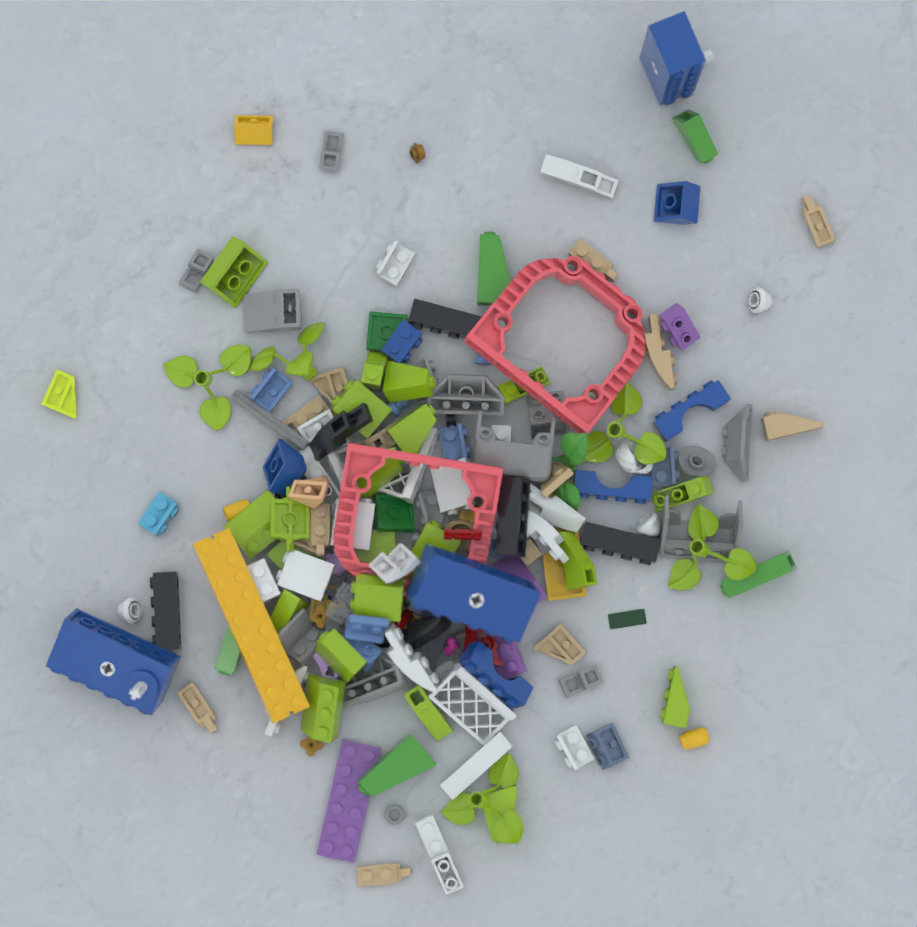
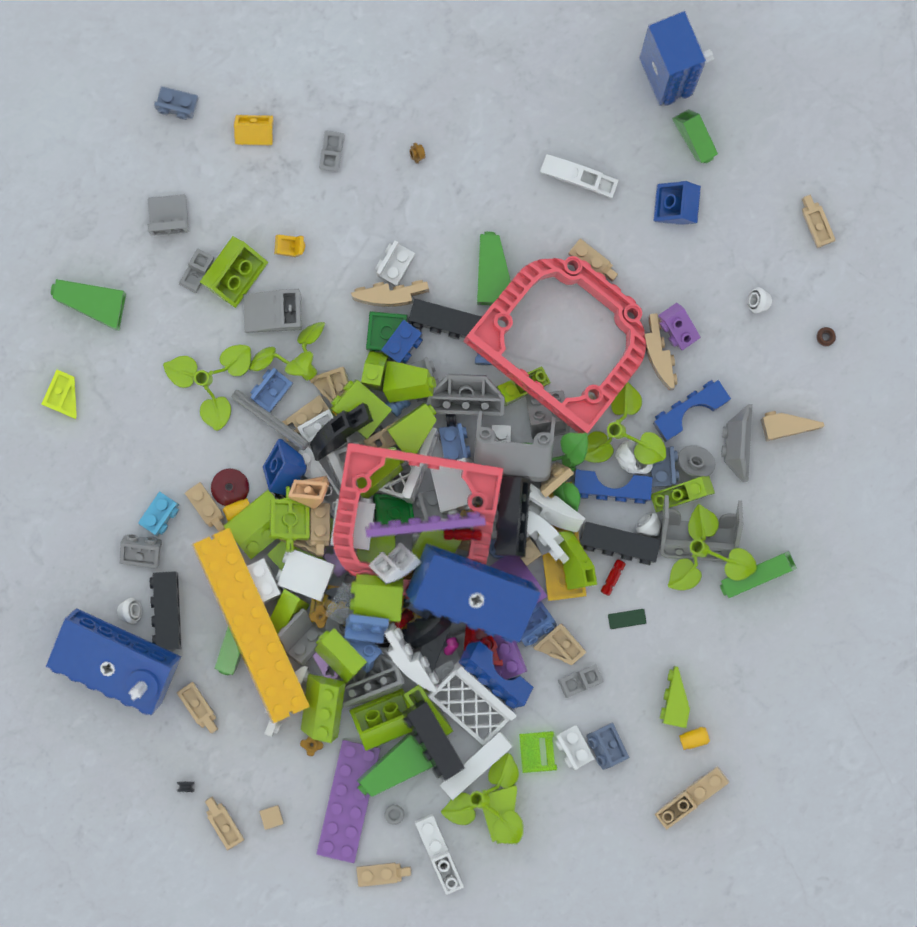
none -> bright green slope [51,279,126,331]
none -> light grey bracket [119,534,162,568]
none -> light grey bracket [148,194,189,236]
none -> sand blue bracket [154,86,198,120]
none -> black bush [177,781,195,792]
none -> tan hinge [185,482,225,532]
none -> tan hinge [205,797,245,851]
none -> dark red dish [211,468,249,506]
none -> tan tile [259,805,284,830]
none -> yellow bracket [274,234,305,257]
none -> lime slope [349,688,413,751]
none -> tan slope [351,280,429,307]
none -> medium lavender plate [365,511,486,537]
none -> black brick [402,700,465,781]
none -> clear neon green plate [519,731,557,773]
none -> medium blue bracket [521,601,557,647]
none -> red axle [601,559,626,596]
none -> tan slope [655,766,729,830]
none -> reddish brown plate [816,327,836,346]

